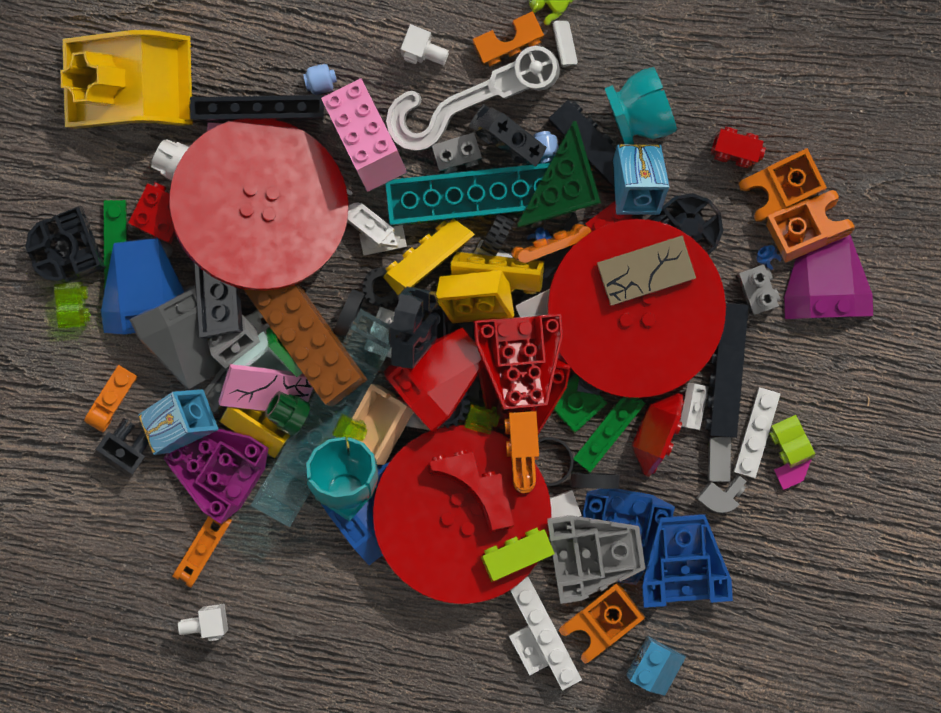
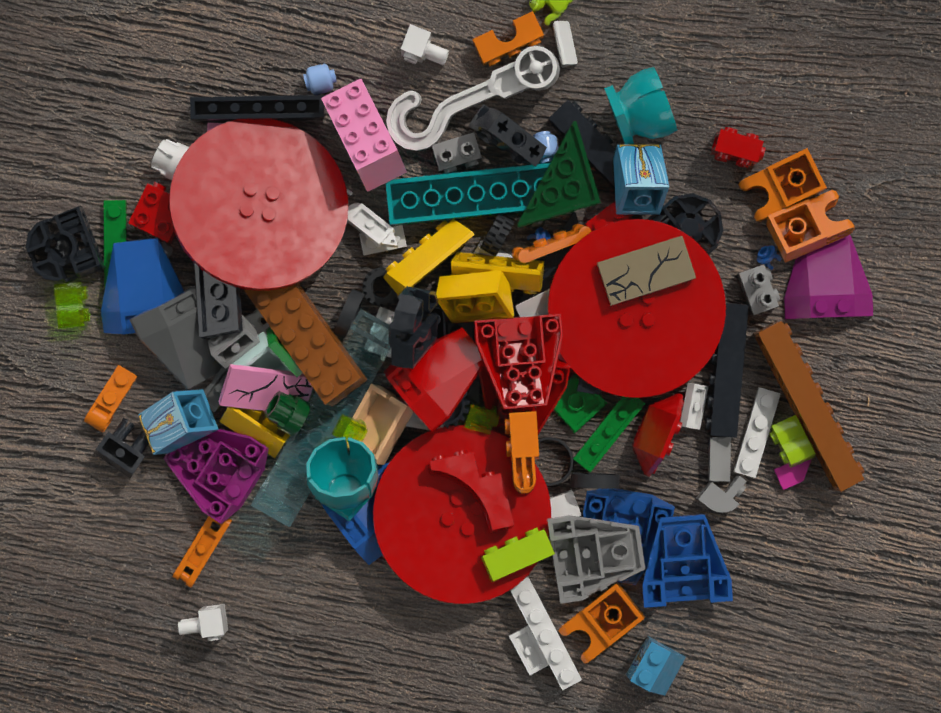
yellow piece [60,30,193,129] -> none
none -> dark orange brick [753,321,865,492]

